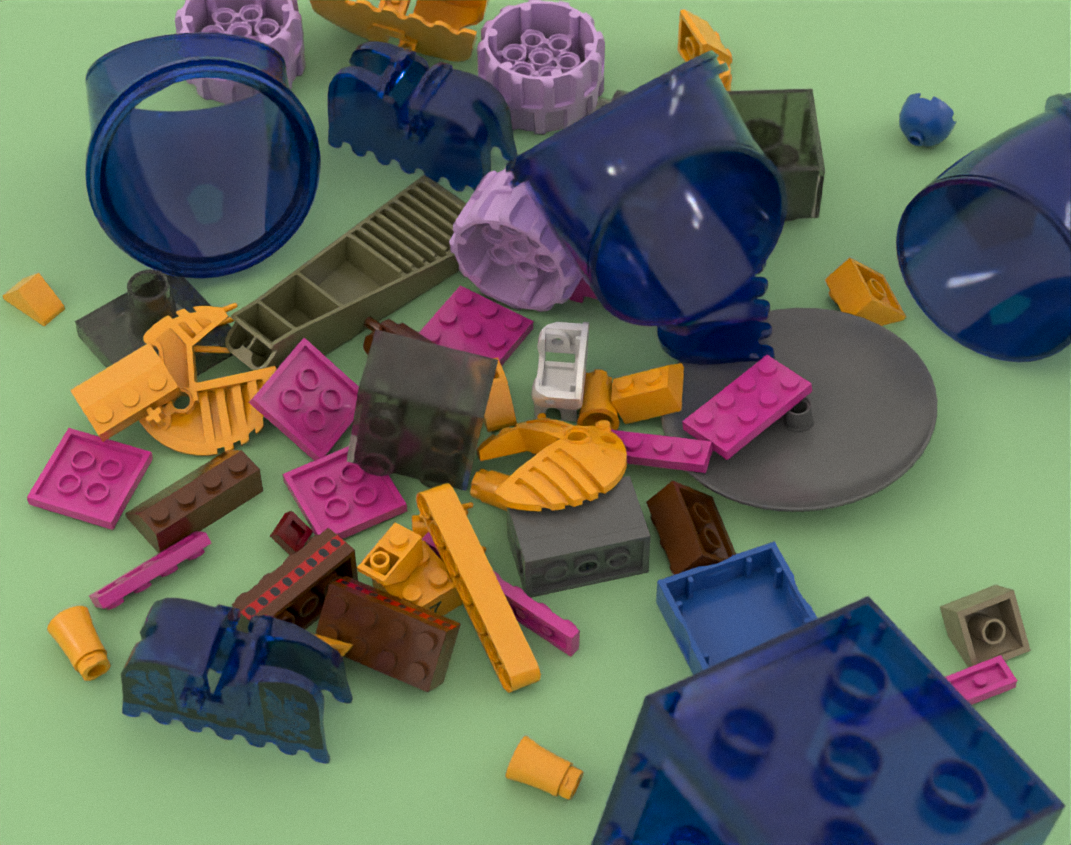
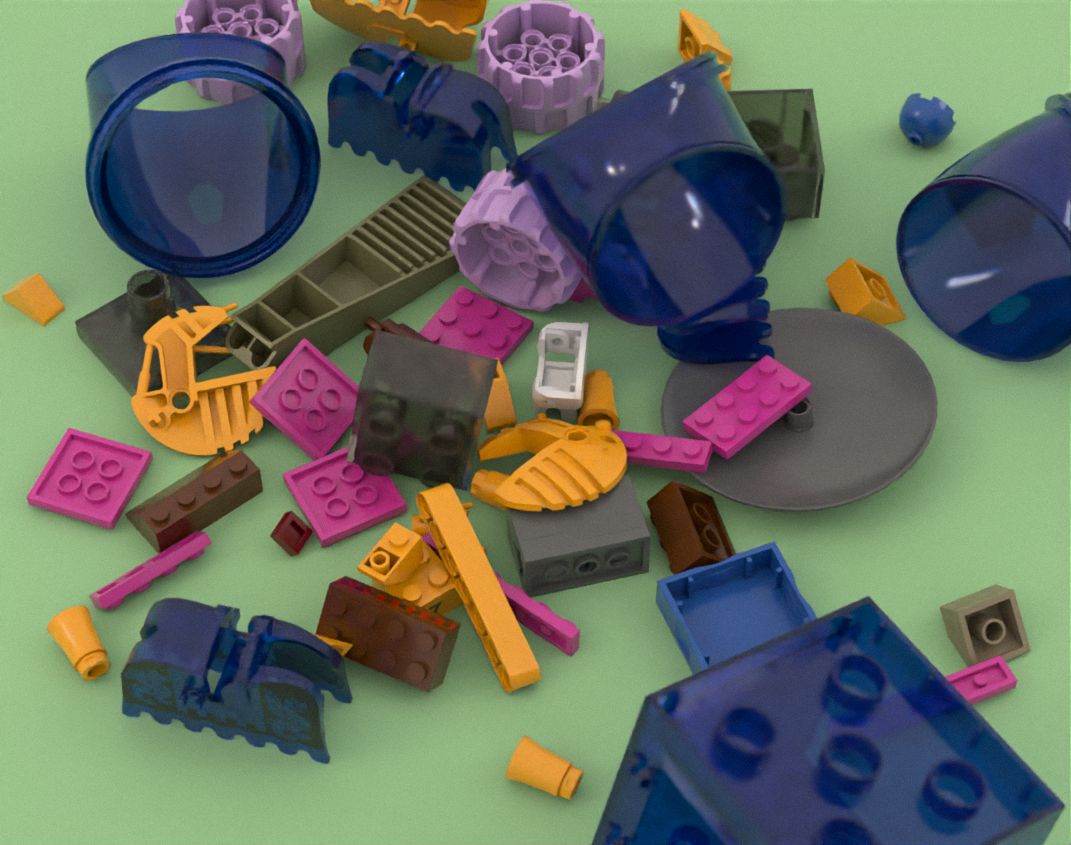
light orange slope [70,343,181,442] -> none
reddish brown brick [231,528,358,661] -> none
light orange slope [611,363,684,424] -> none

